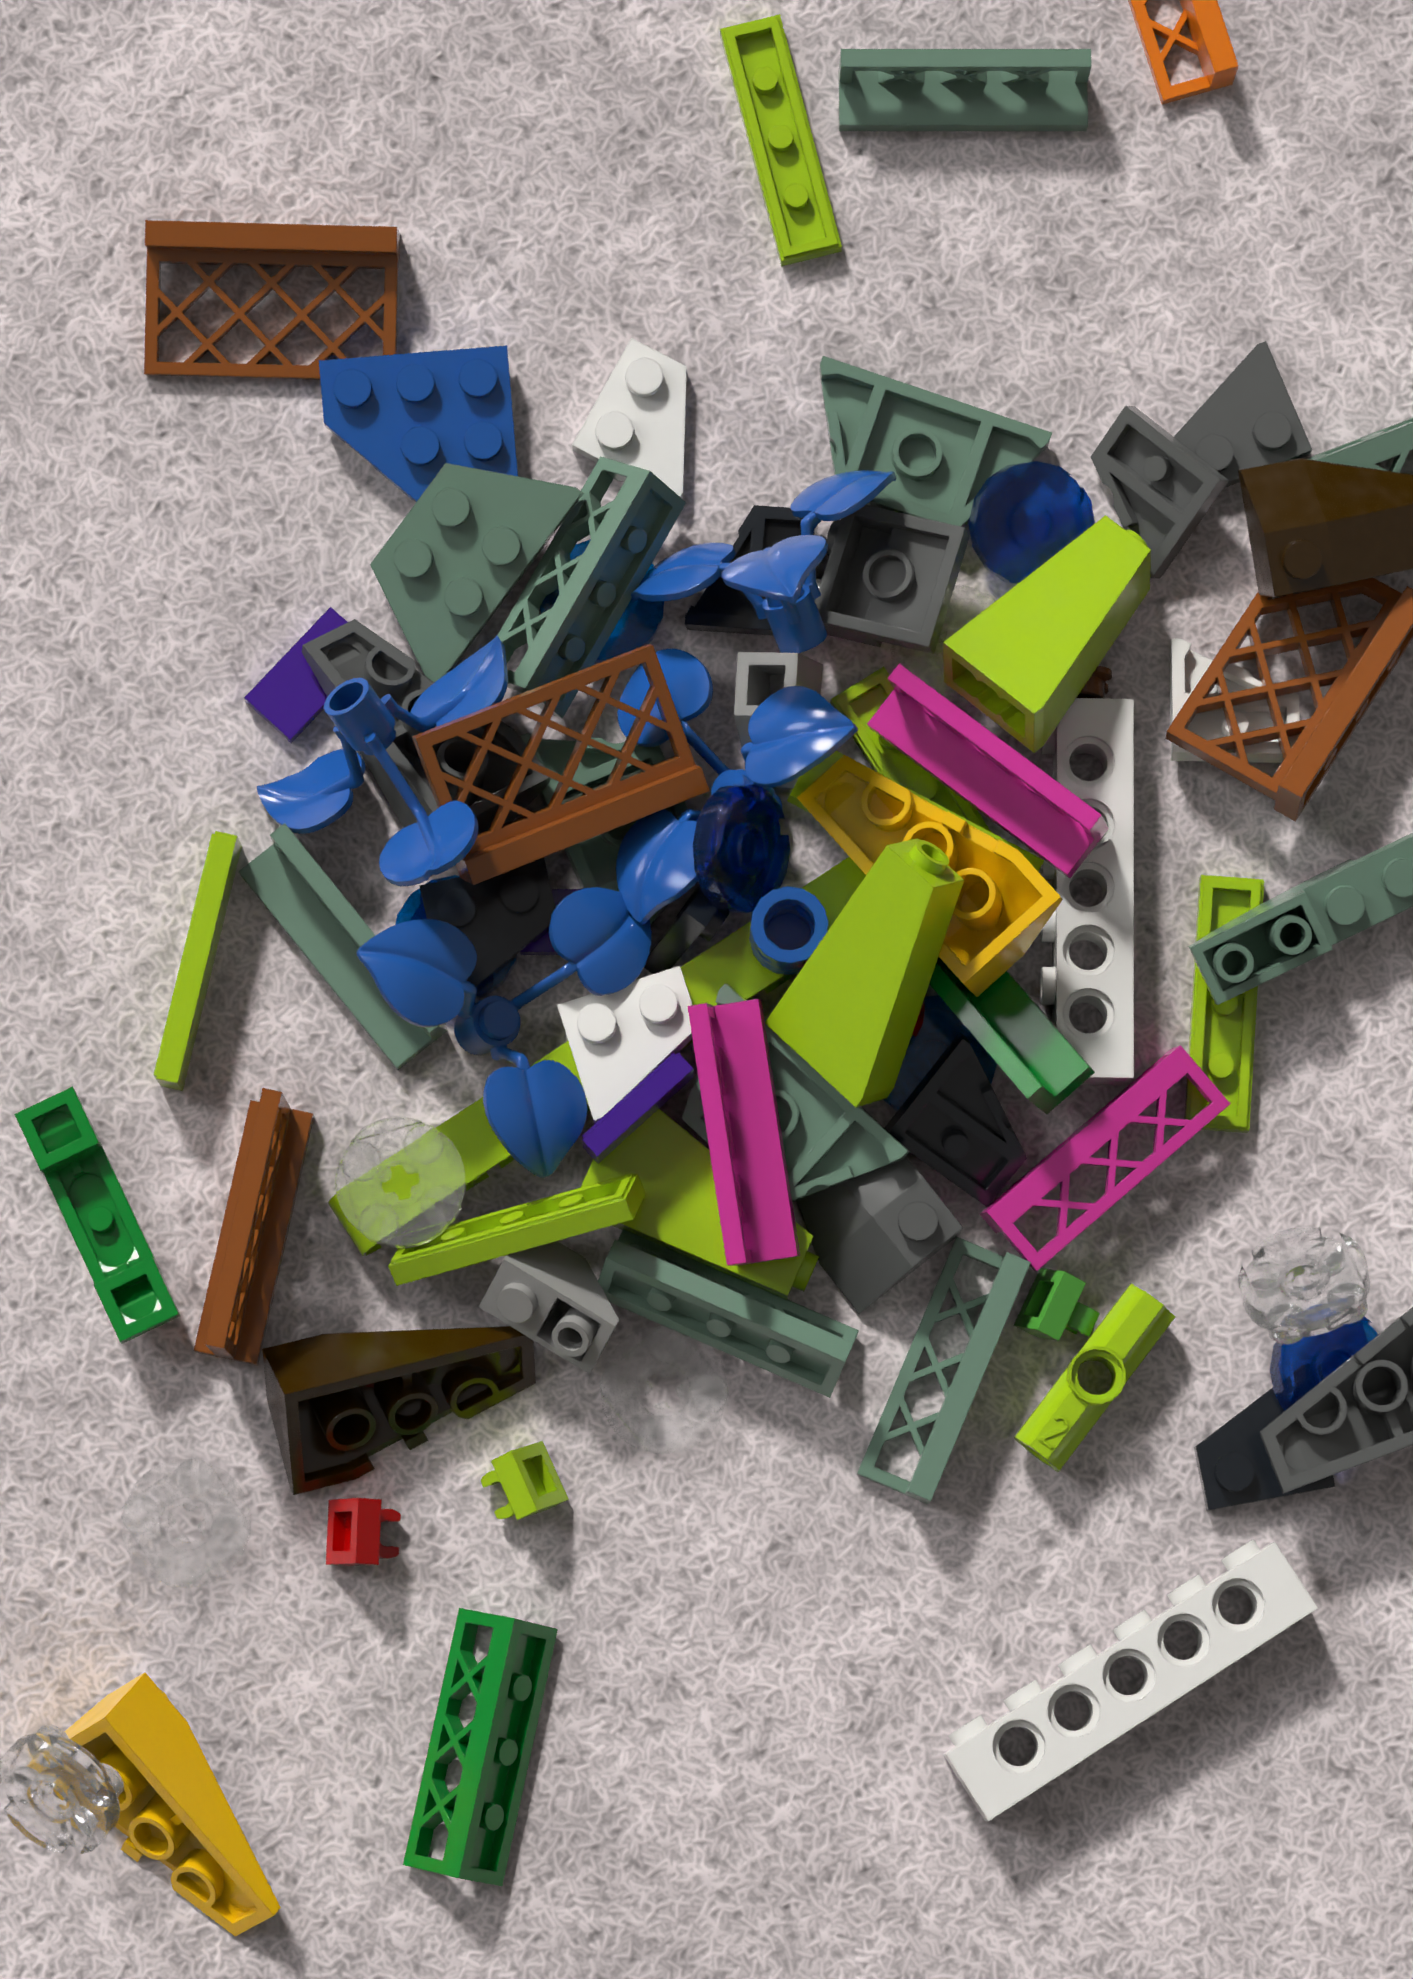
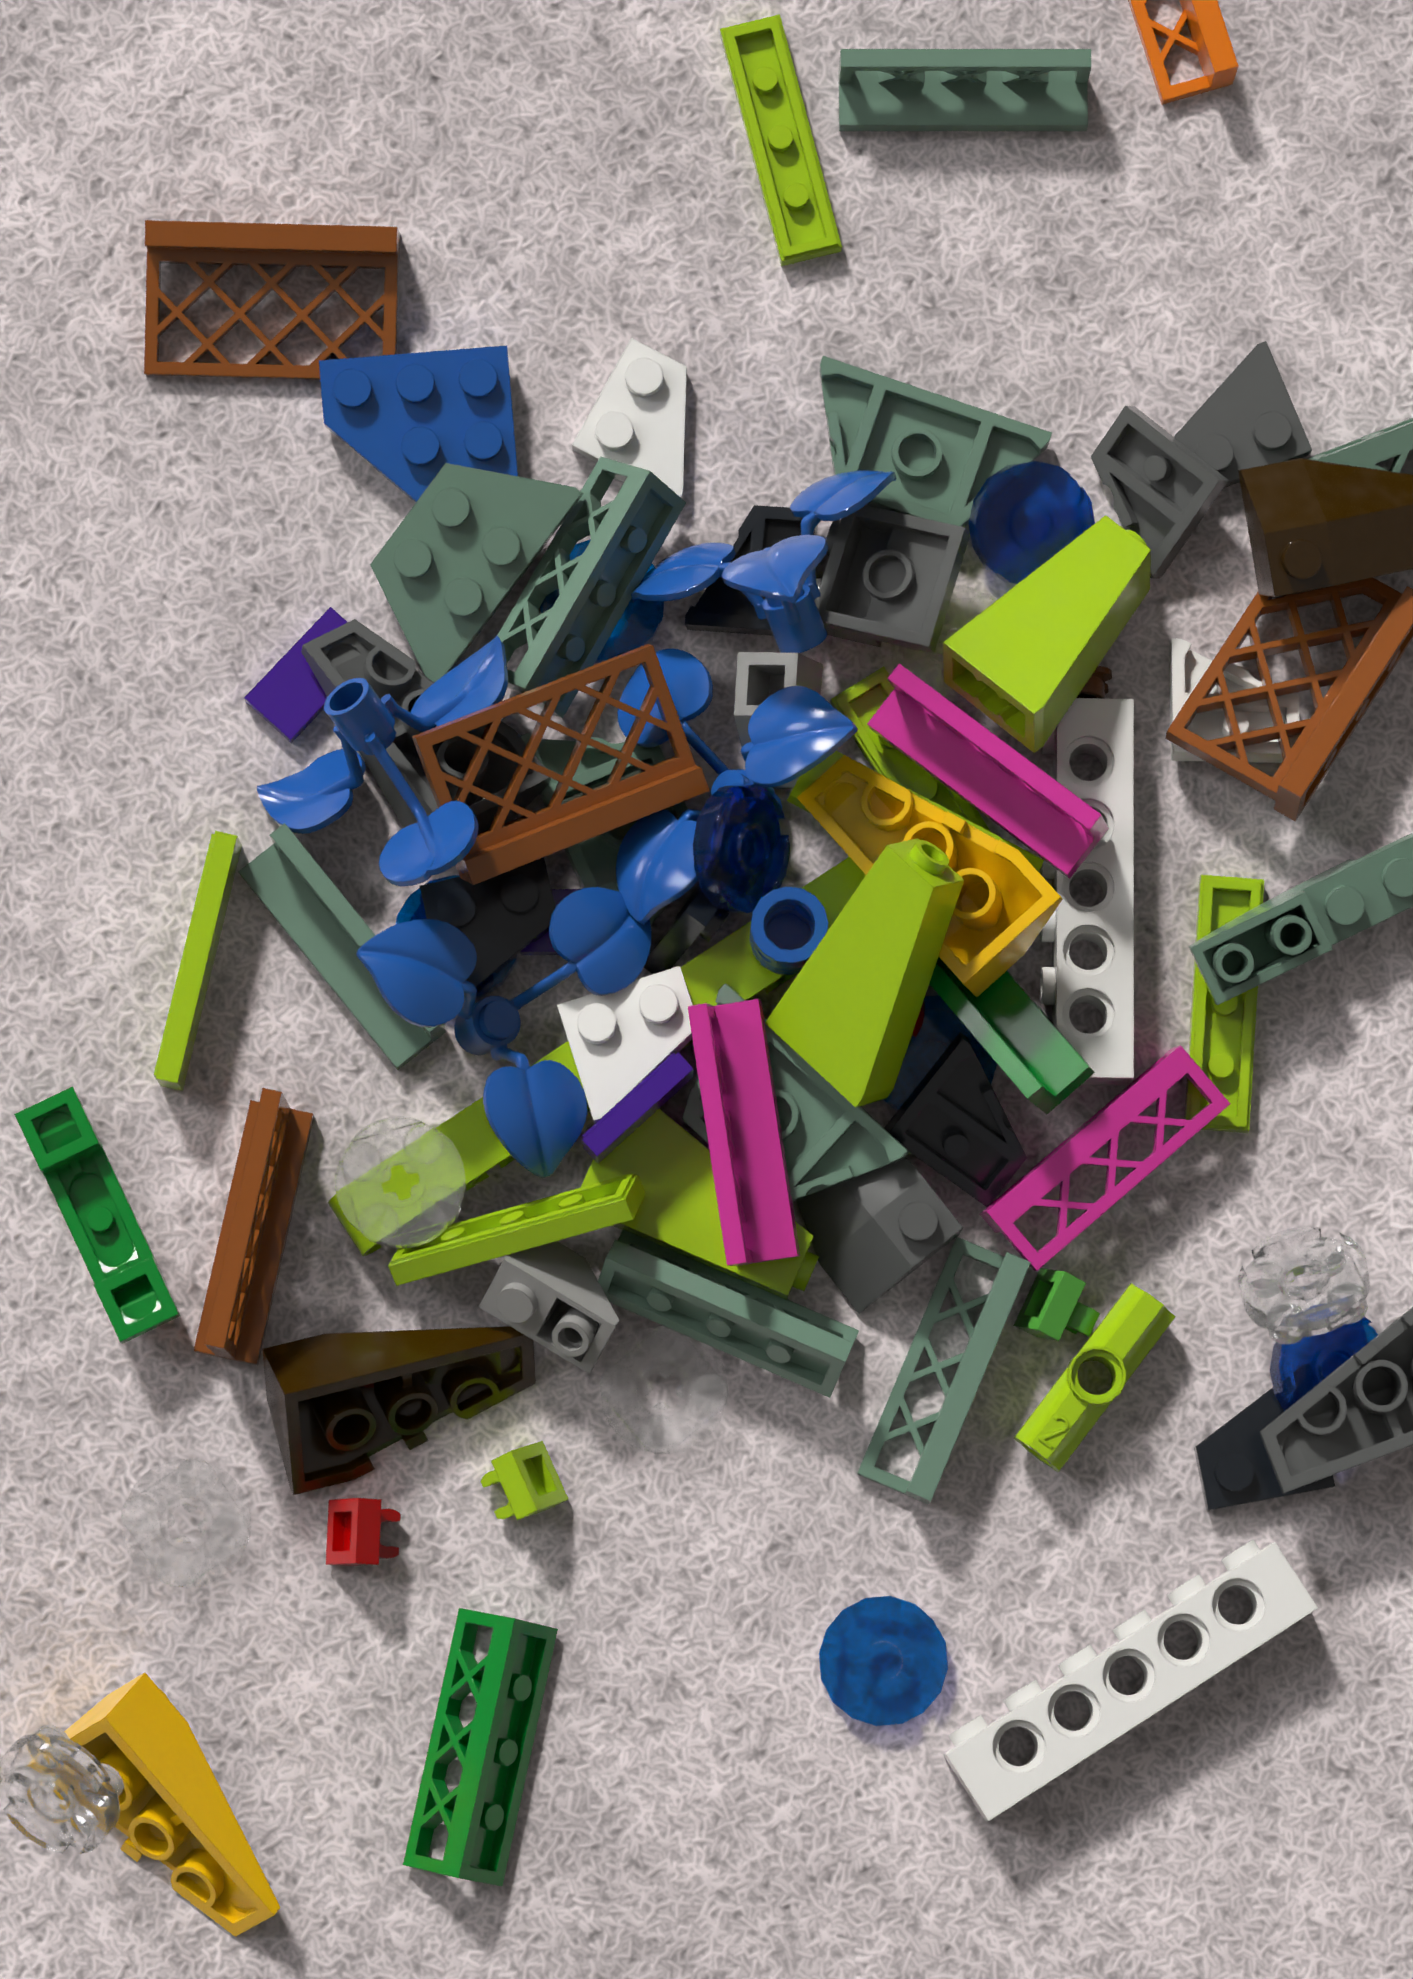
none -> clear blue tile [818,1596,948,1726]

